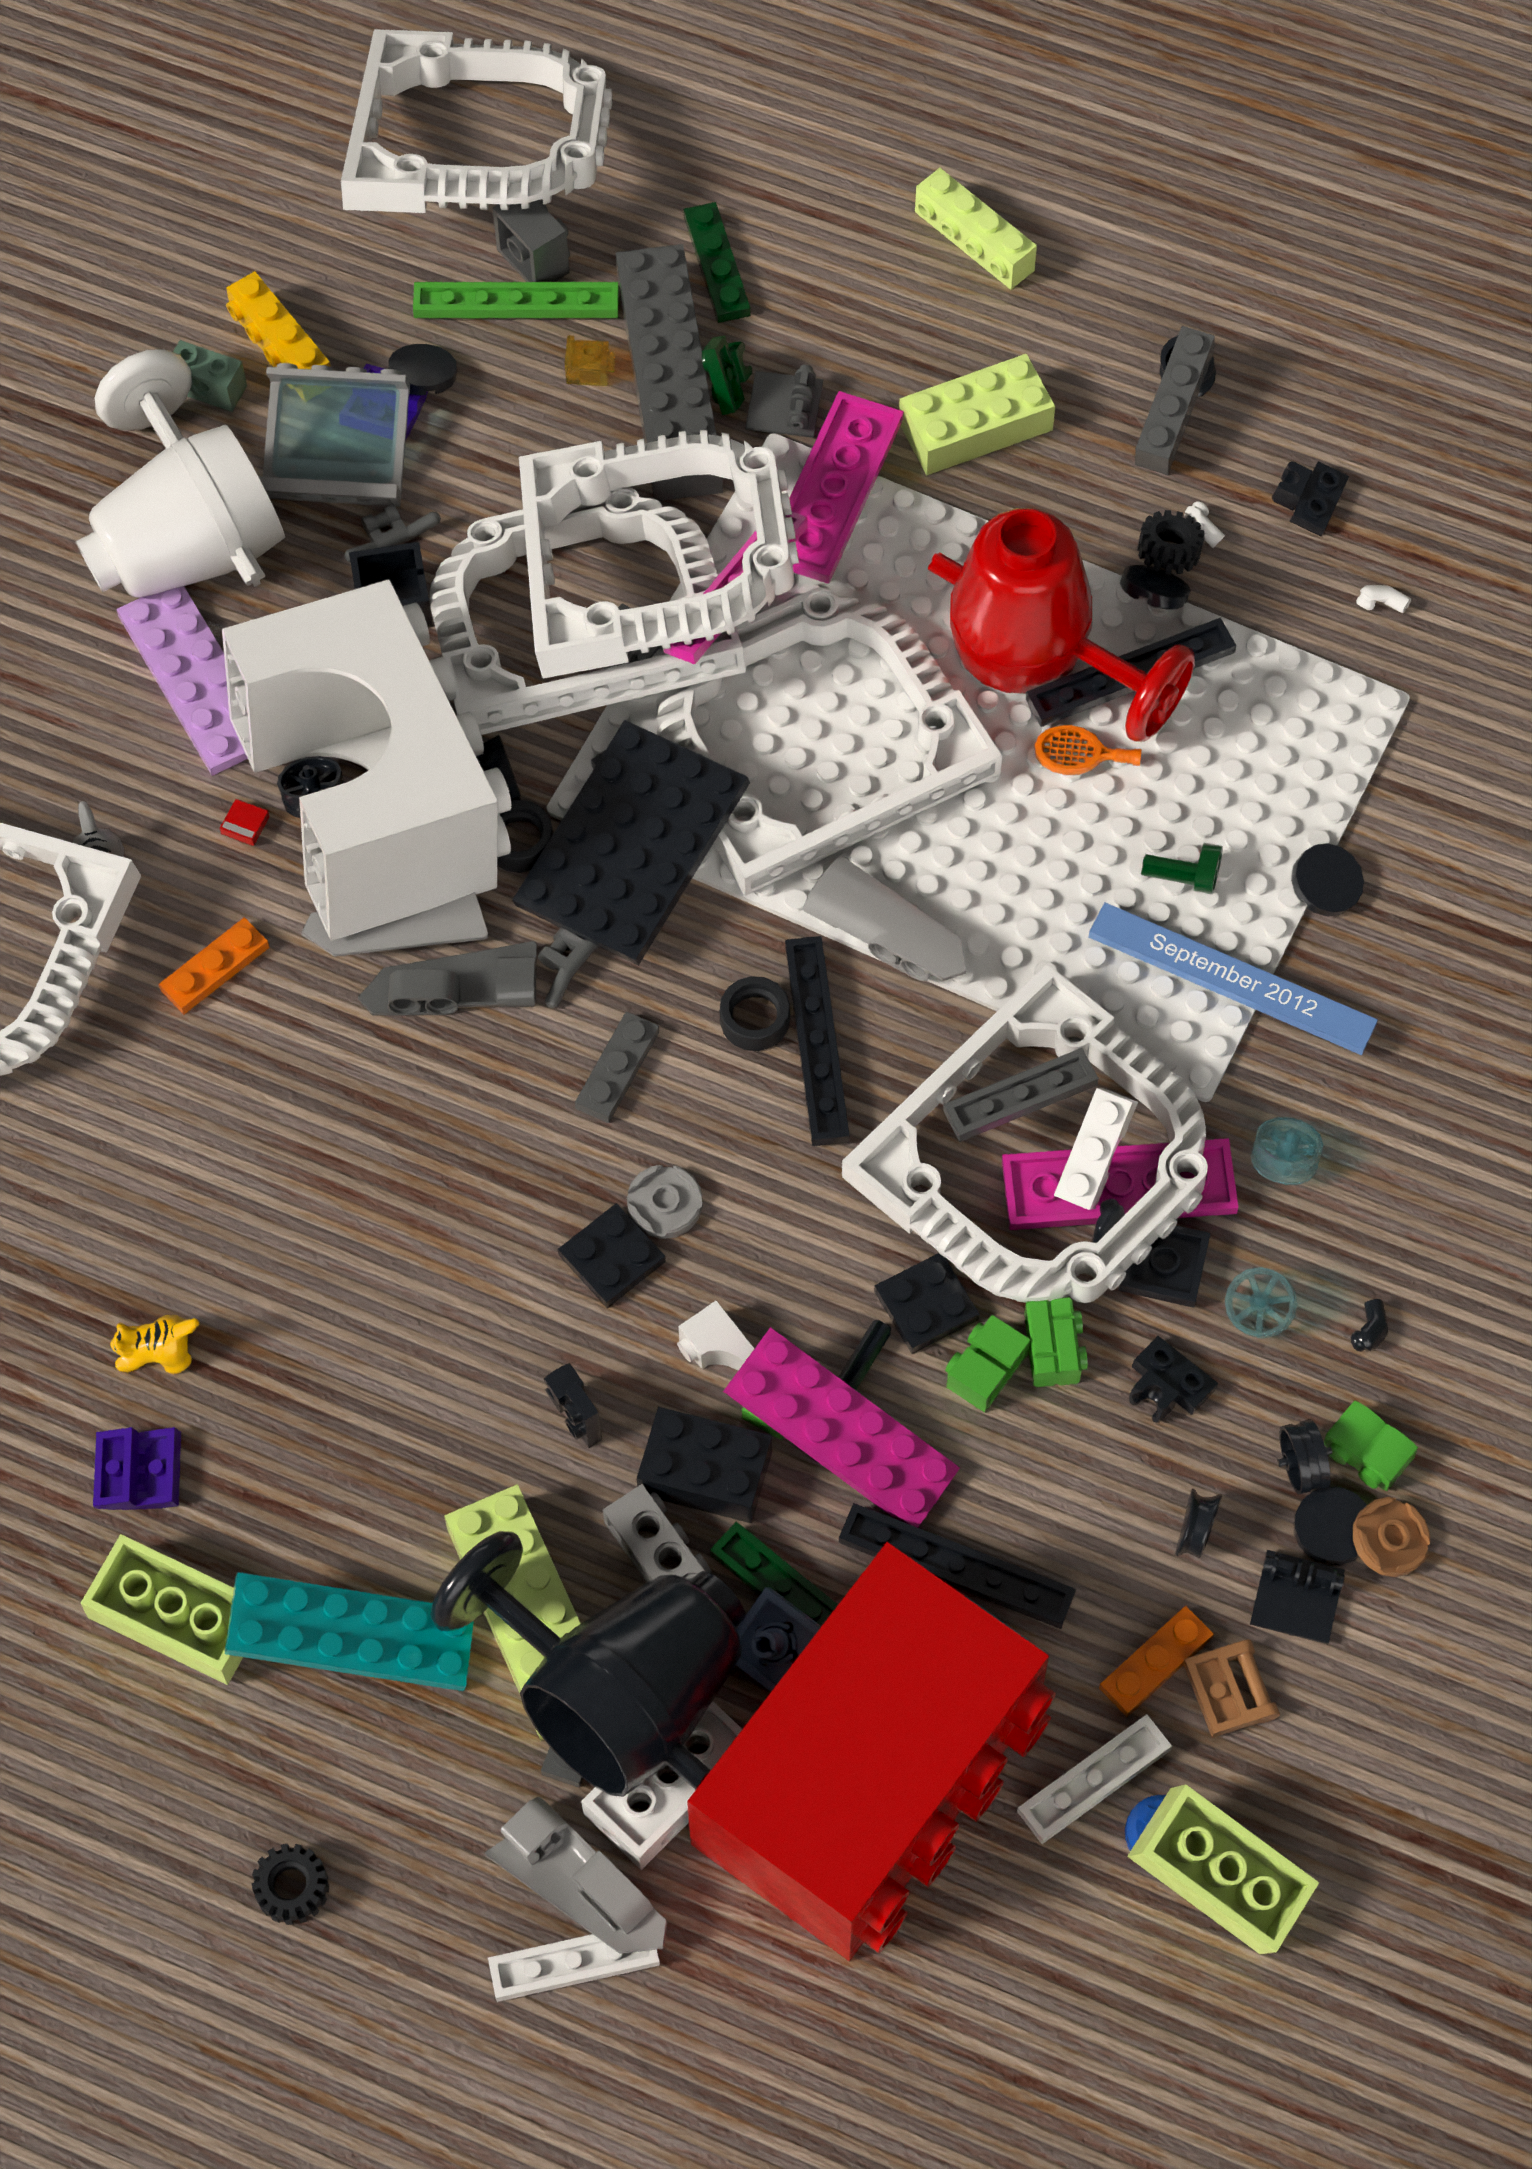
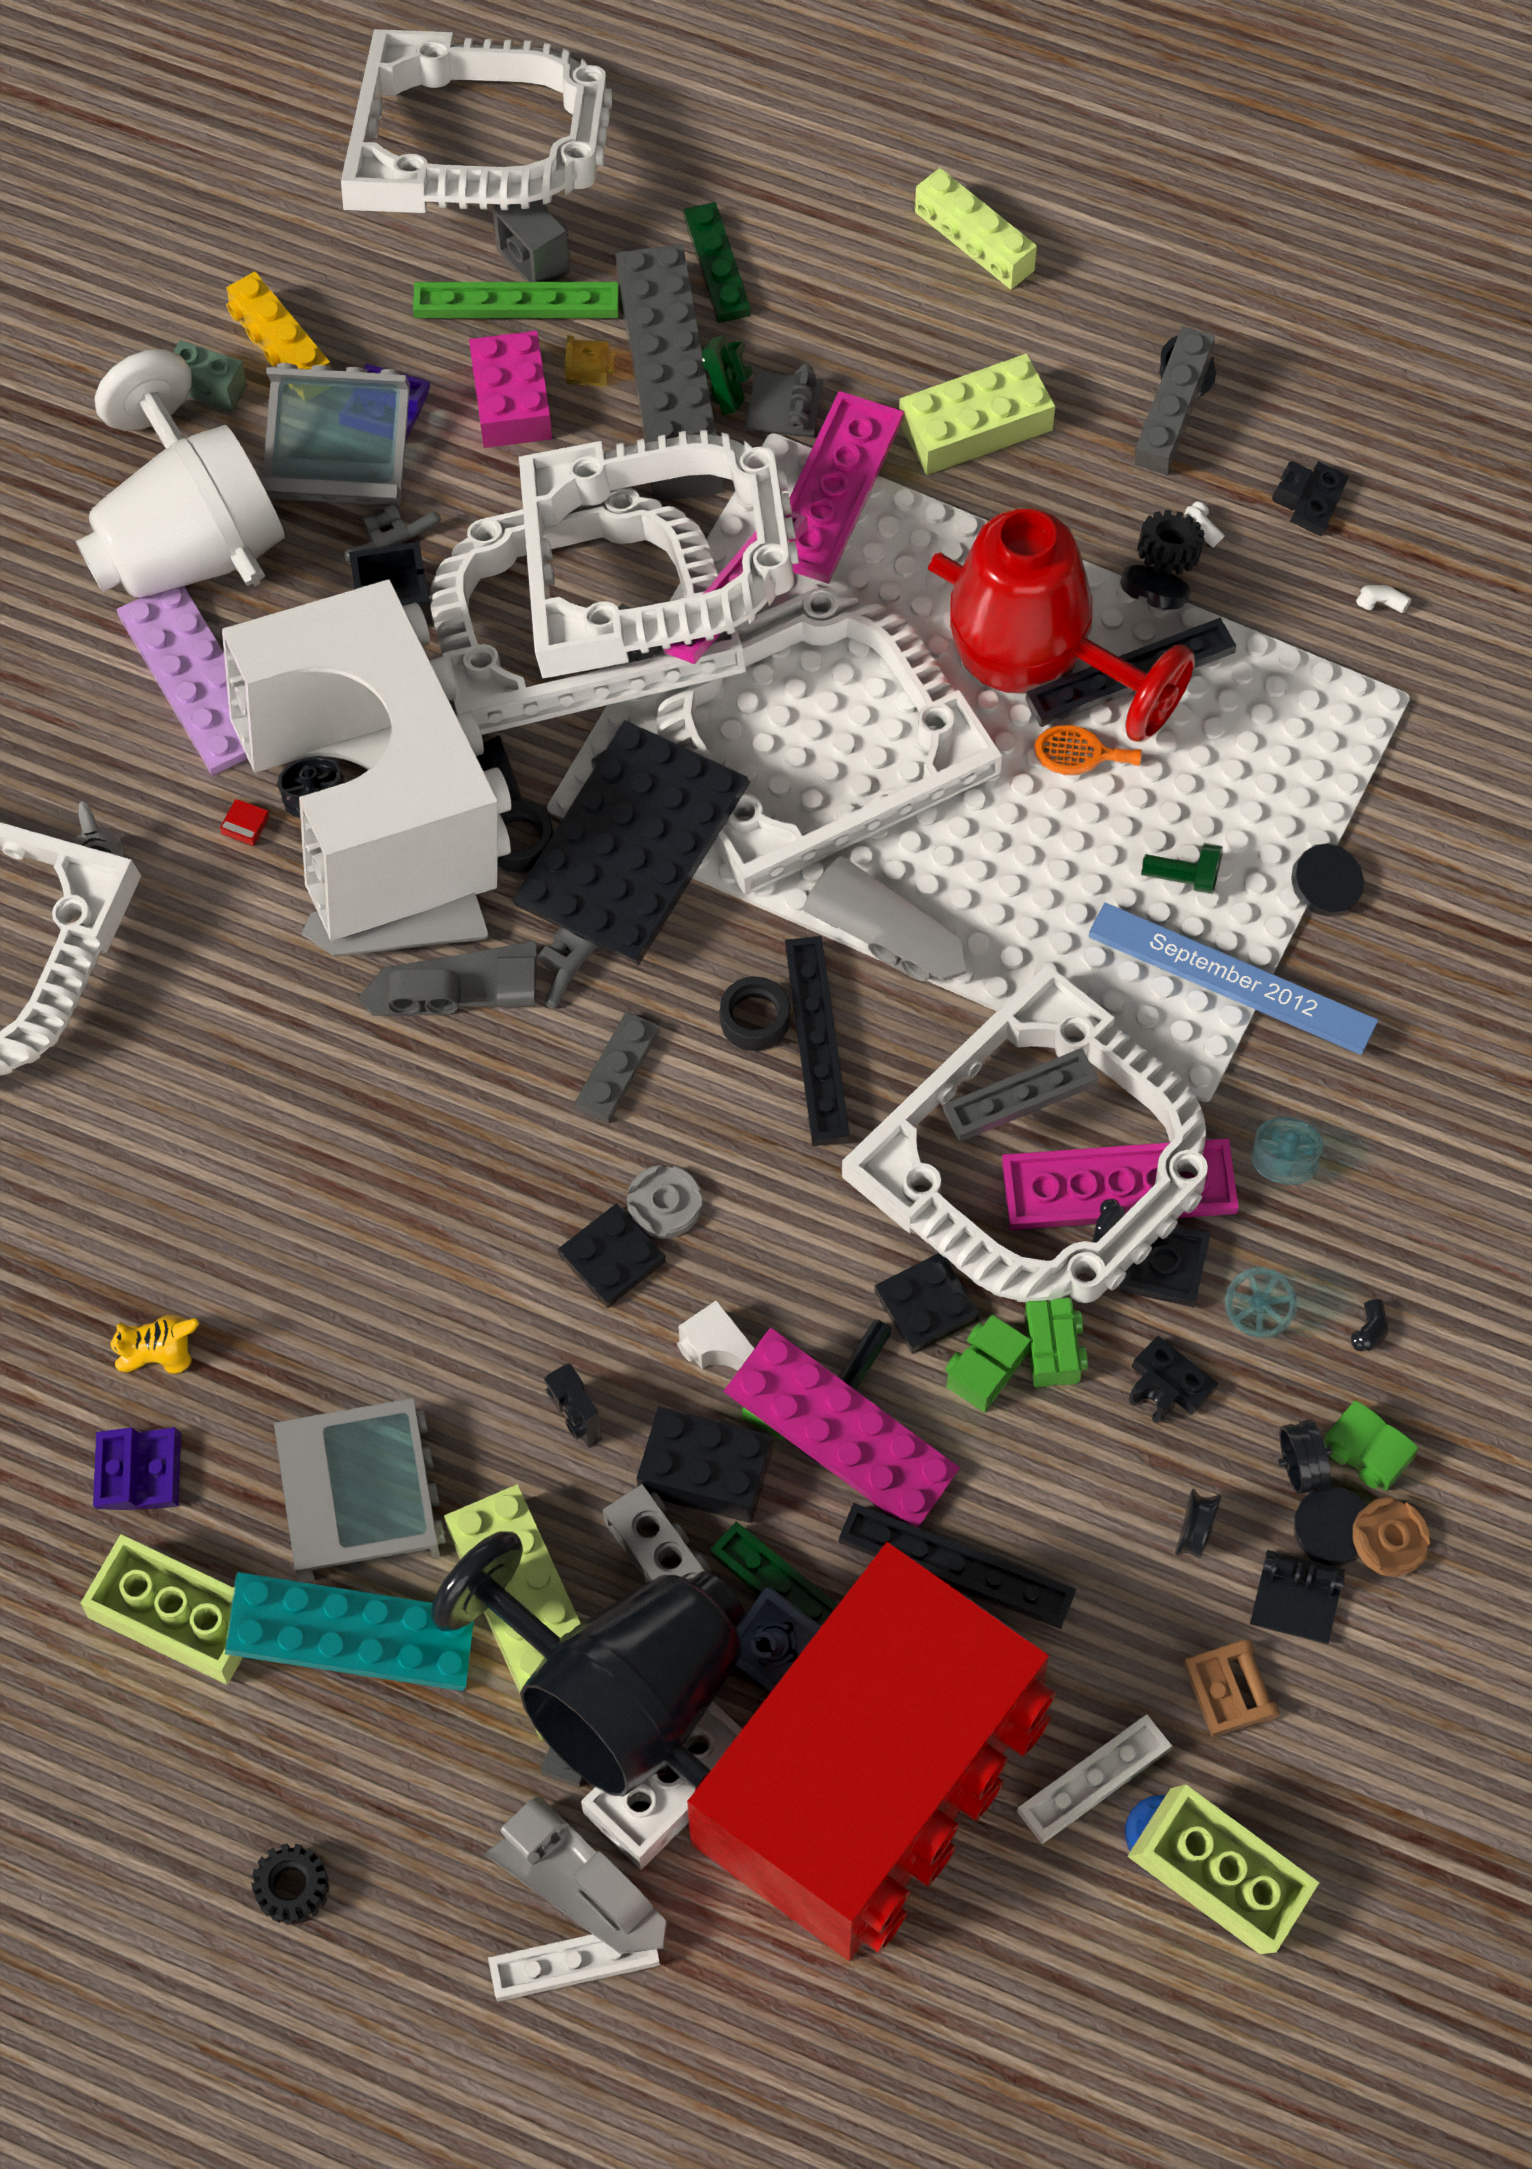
orange plate [159,917,270,1015] -> none
black tile [388,344,457,396] -> none
white arch [1054,1088,1138,1210] -> none
orange plate [1099,1605,1214,1717] -> none
none -> panel [274,1398,446,1582]
none -> dark pink brick [469,331,552,448]

